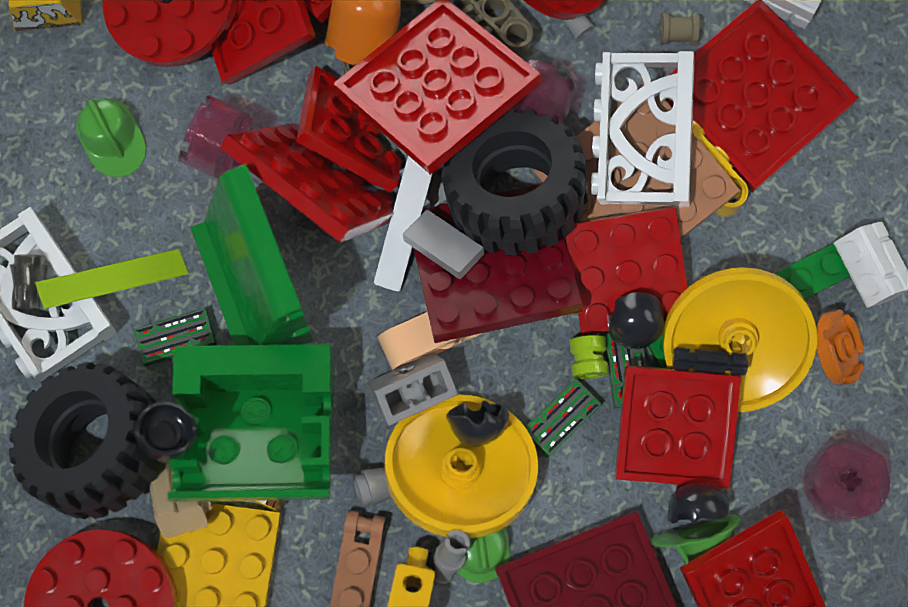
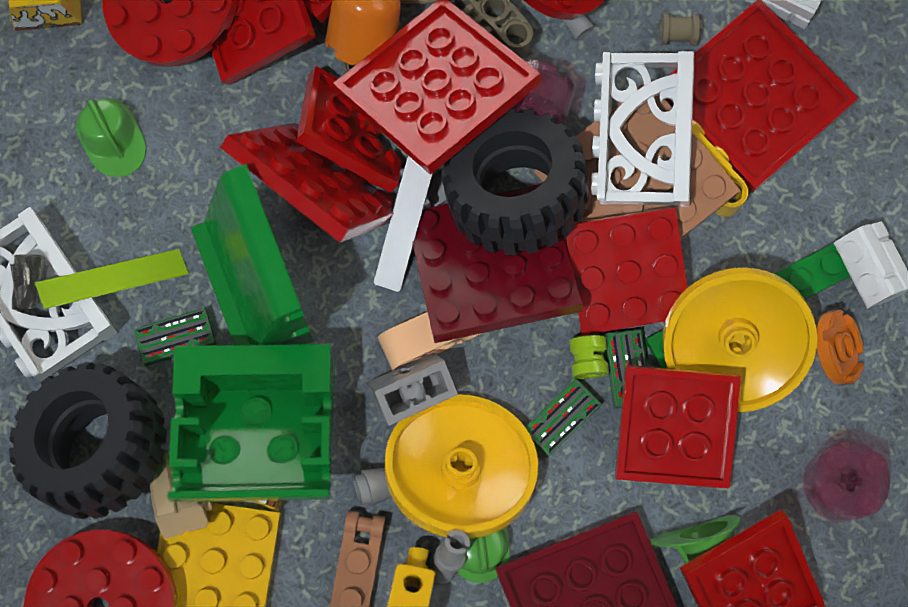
black hair [135,401,197,462] -> none
clear pink brick [178,95,254,179] -> none
light grey tile [402,210,484,279] -> none
black hair [446,401,509,447] -> none
black hair [607,292,665,349] -> none
black hair [667,483,729,523] -> none
black axle [672,348,749,376] -> none

